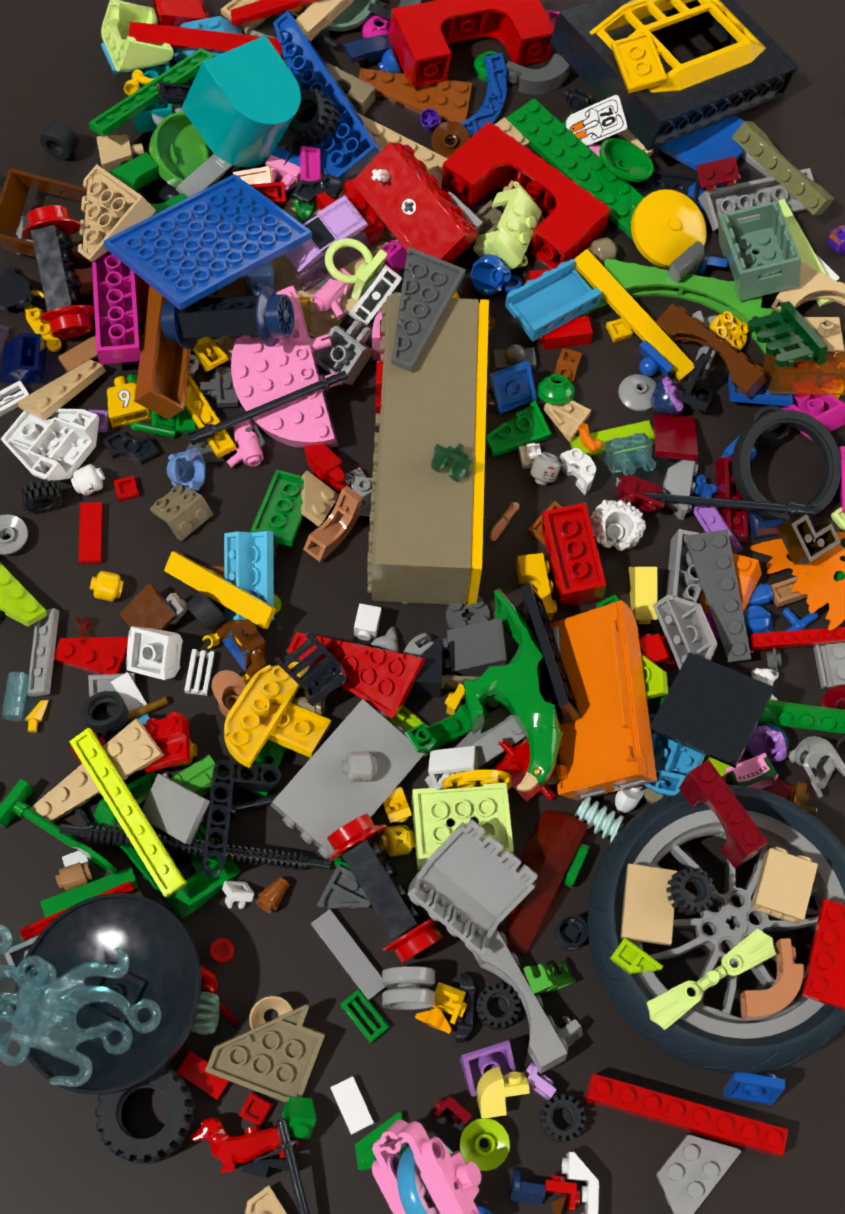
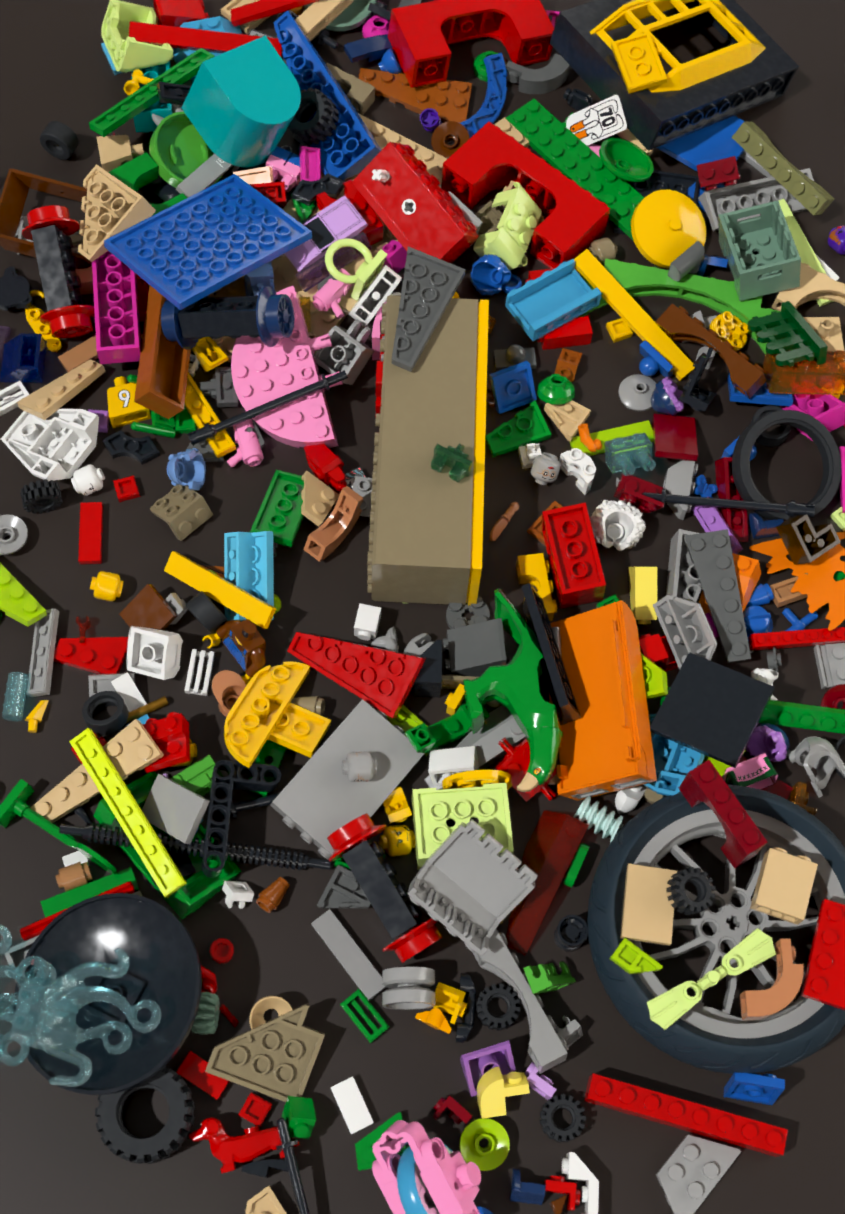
black plate [274,631,347,706] -> none

